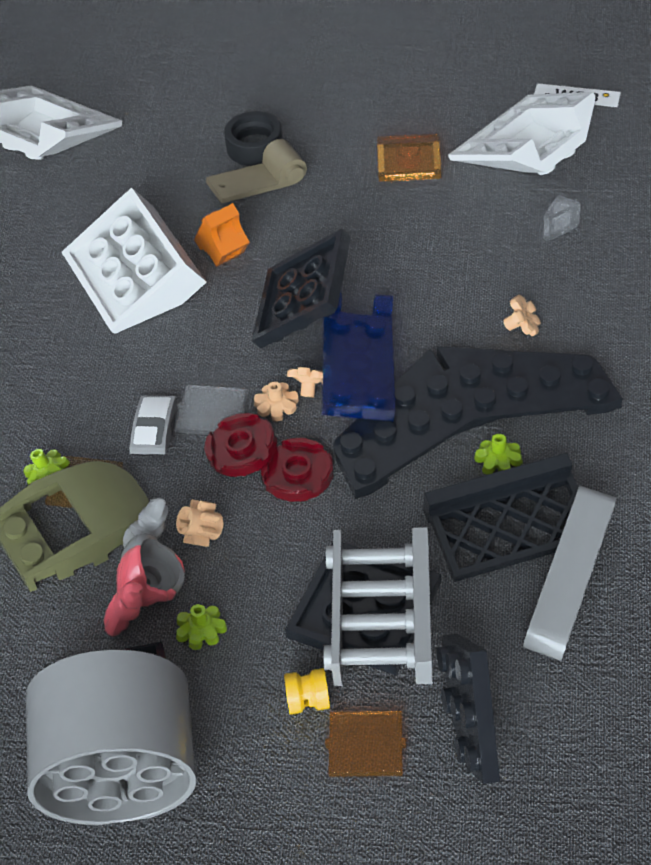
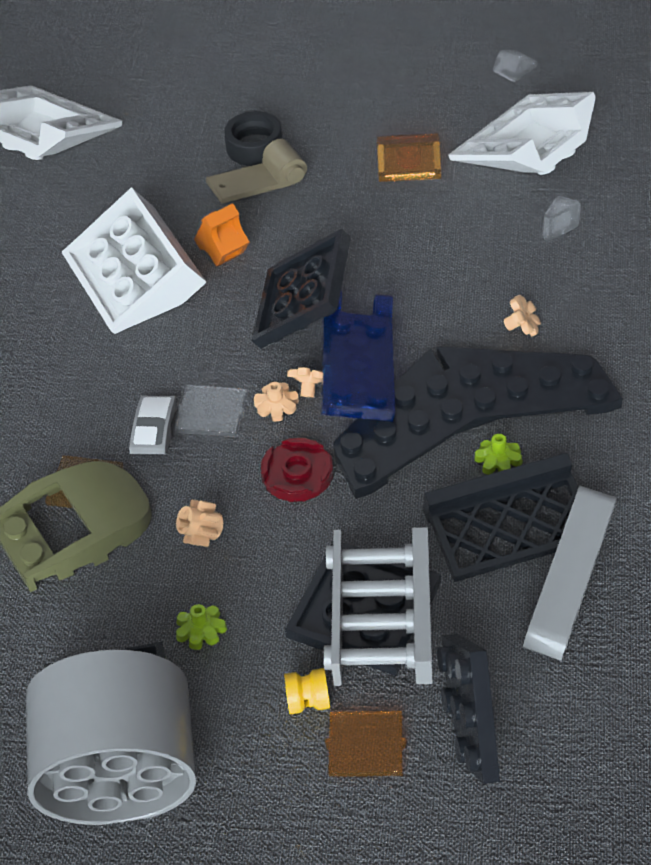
lime plant [24,449,70,485] -> none
hair [104,497,185,637] -> none
dark red tile [204,413,277,477] -> none
white sticker [534,83,621,107] -> none
none -> clear slope [493,50,538,82]

